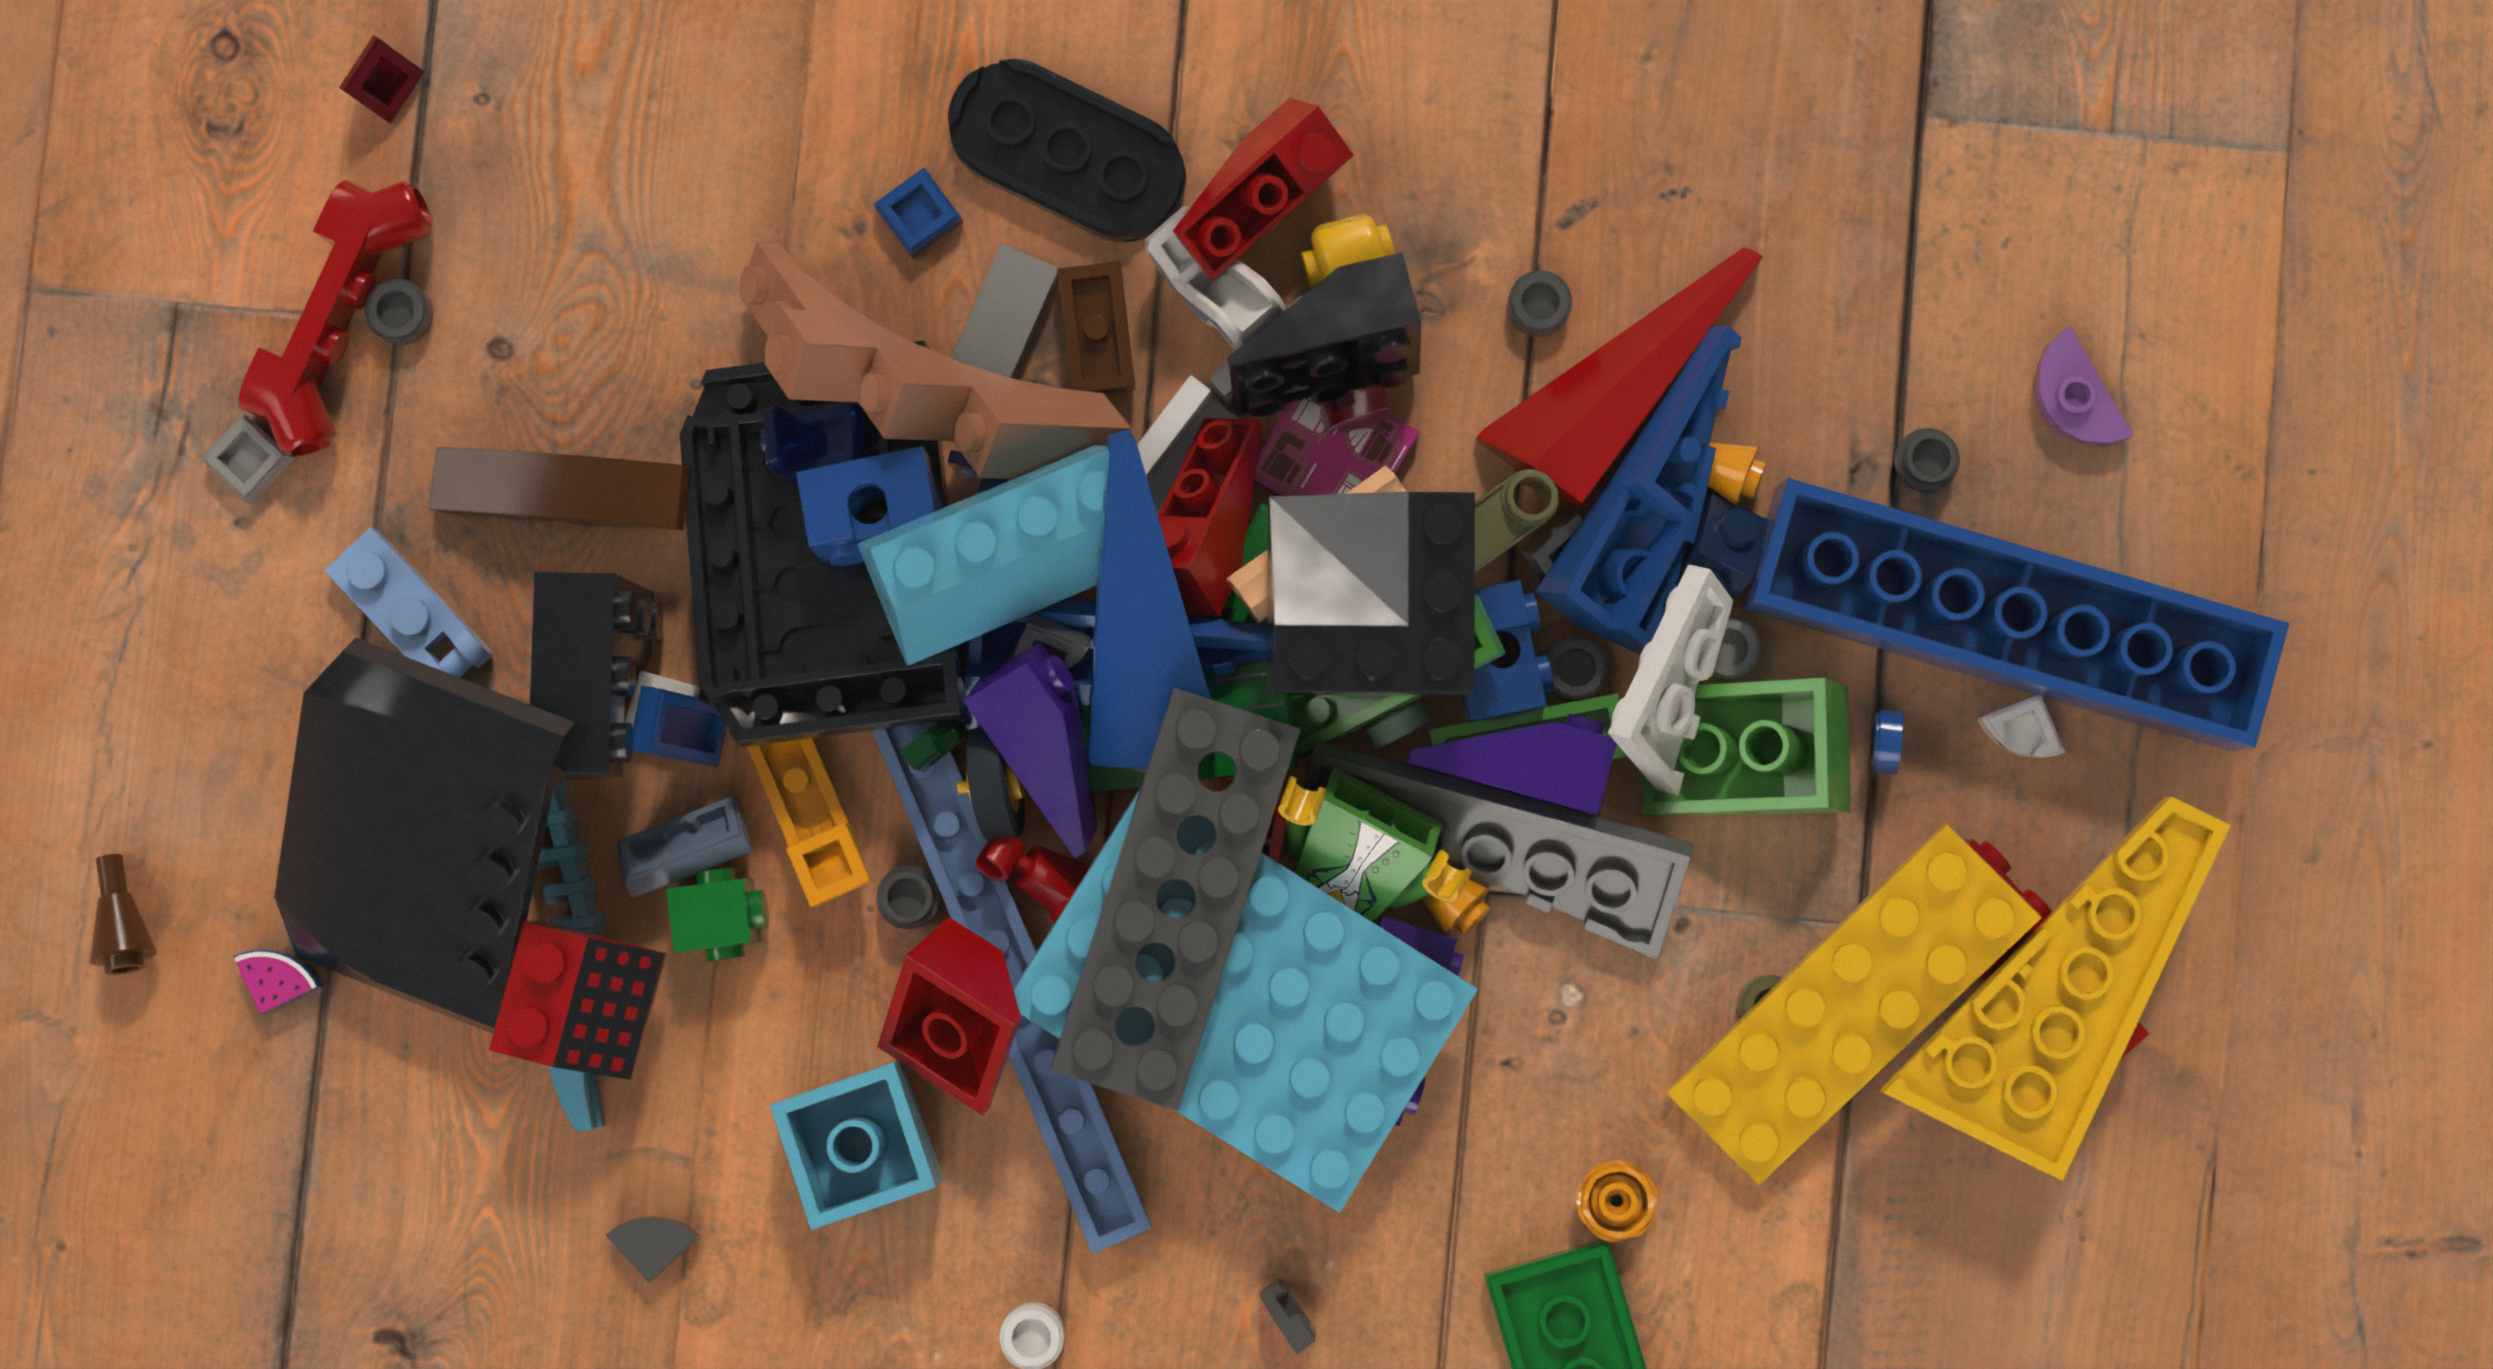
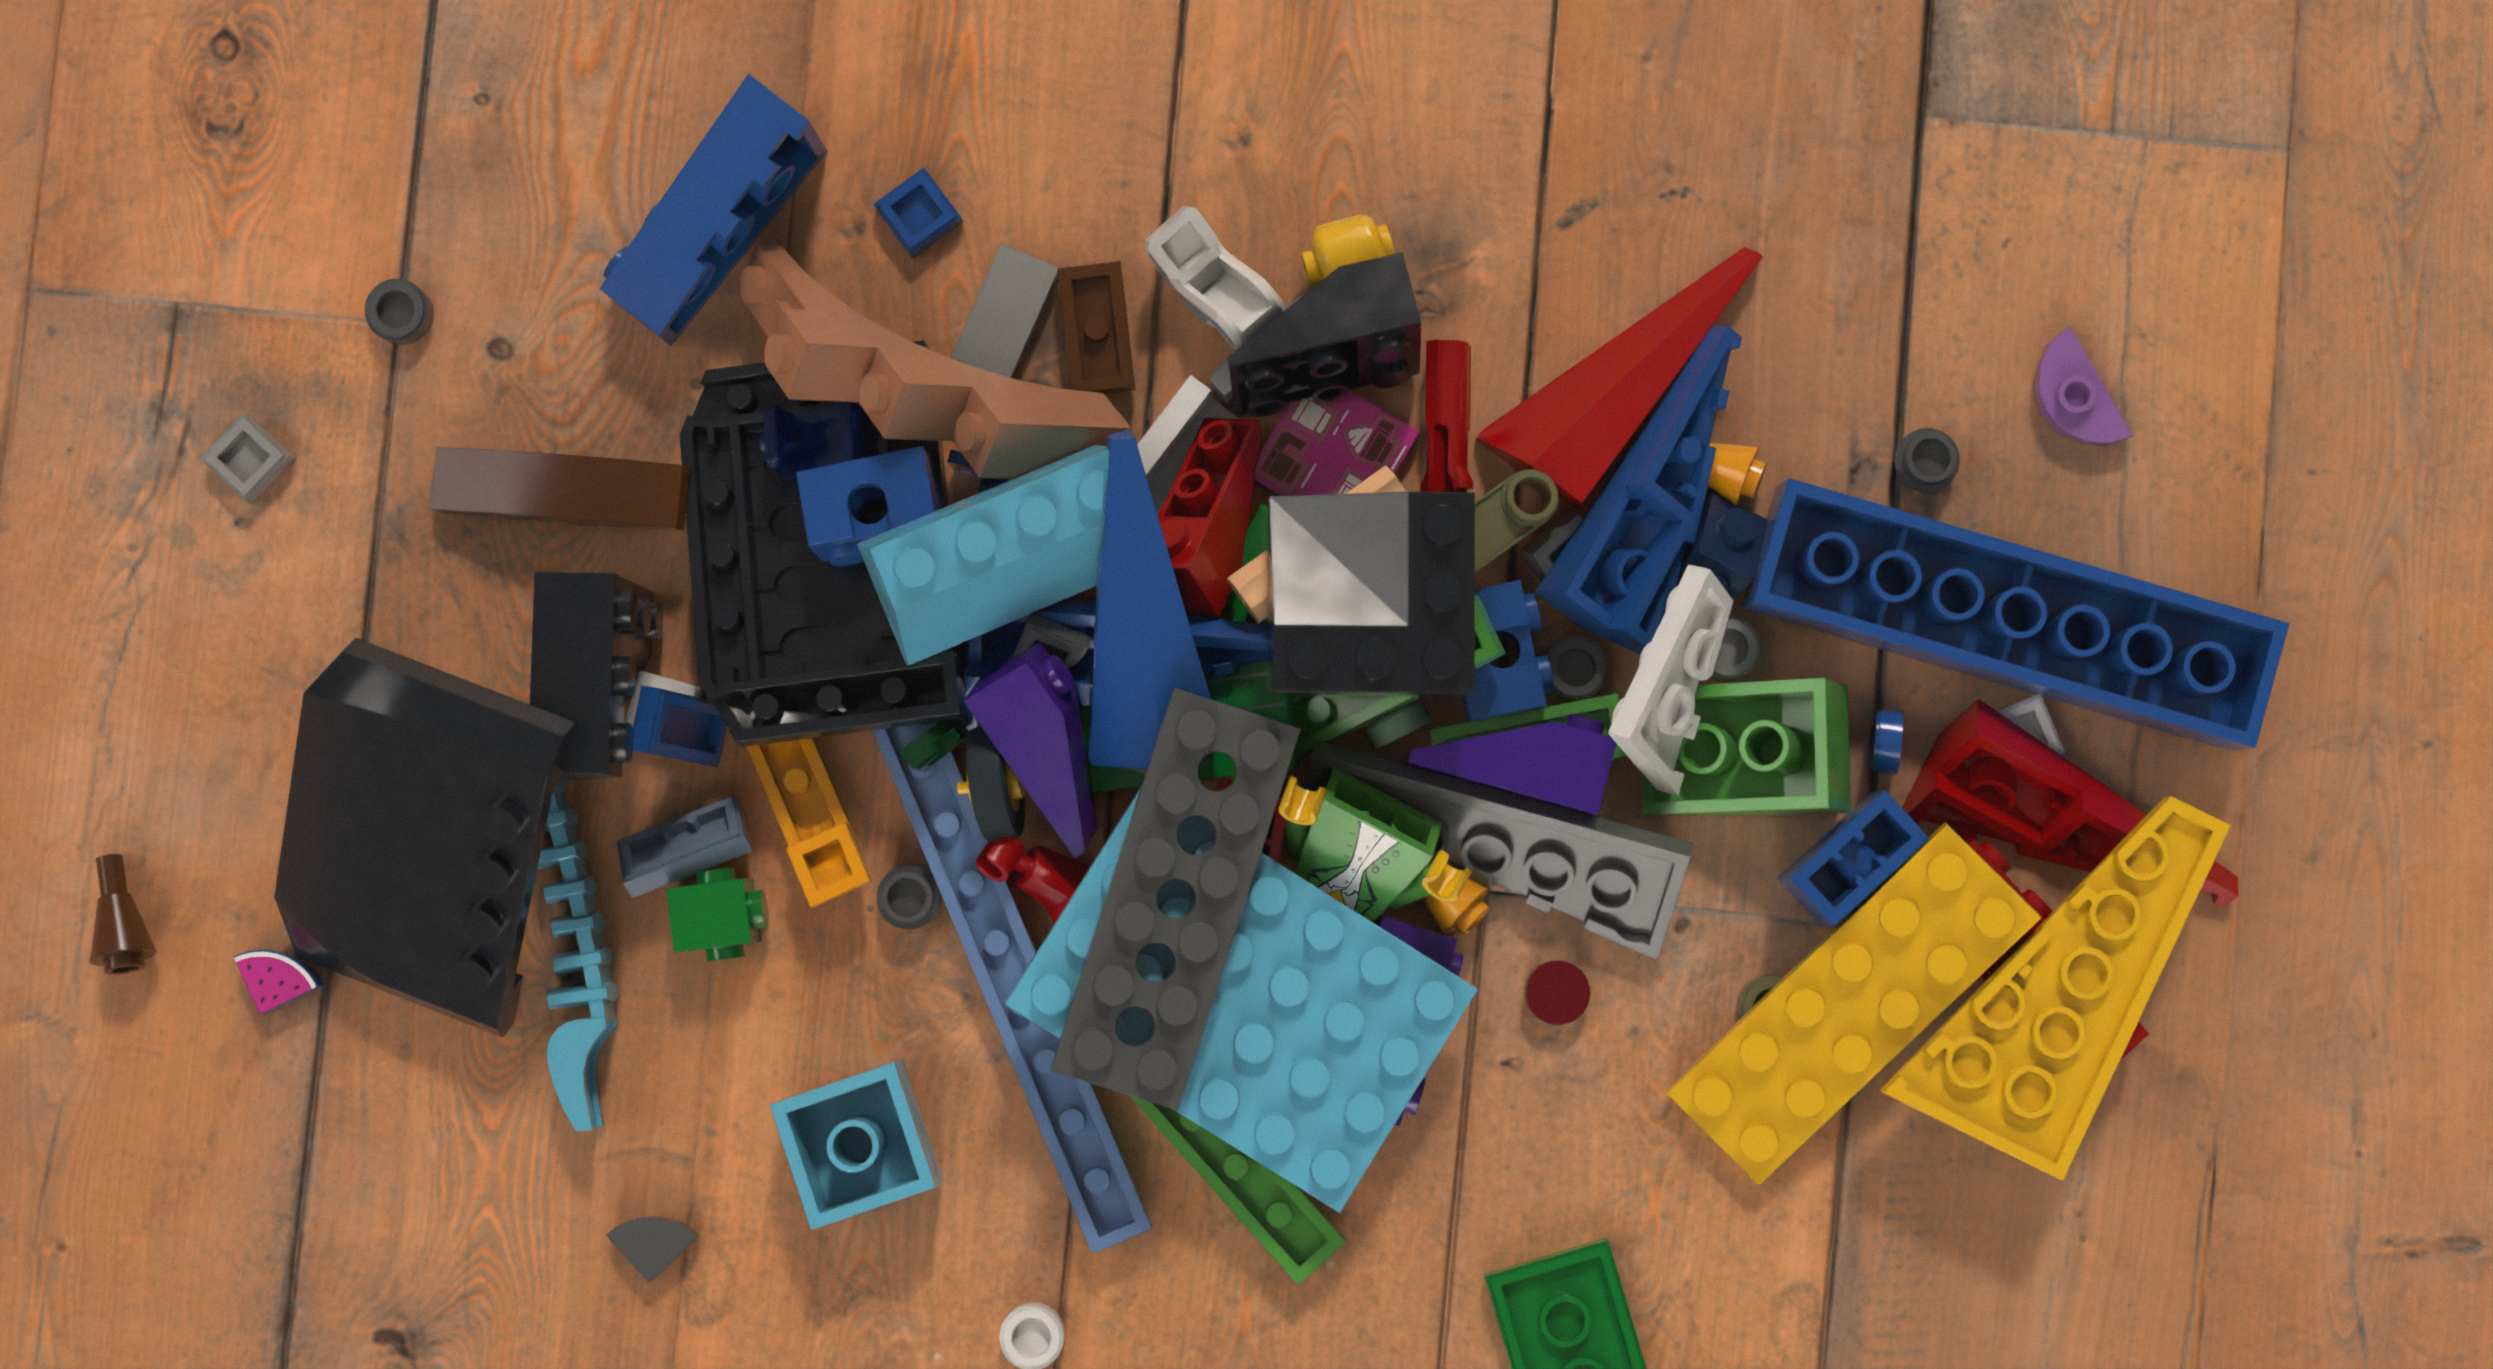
red plate [238,180,432,456] -> none
light blue plate [324,527,494,678] -> none
dark red slope [339,35,425,124] -> none
slope [489,920,667,1080] -> none
red slope [877,917,1021,1116] -> none
black tile [948,59,1186,242] -> none
red slope [1173,98,1354,281] -> none
dark grey tile [1259,1279,1316,1354] -> none
dark red tile [1320,384,1389,432] -> none
dark grey tile [1507,270,1572,337] -> none
light orange plate [1576,1160,1658,1242] -> none
none -> blue wedge [599,73,827,346]
none -> bright green plate [1130,1096,1346,1286]
none -> red piece [1420,339,1473,492]
none -> dark red tile [1524,960,1590,1025]
none -> blue brick [1777,790,1930,926]
none -> red wedge [1902,698,2239,907]

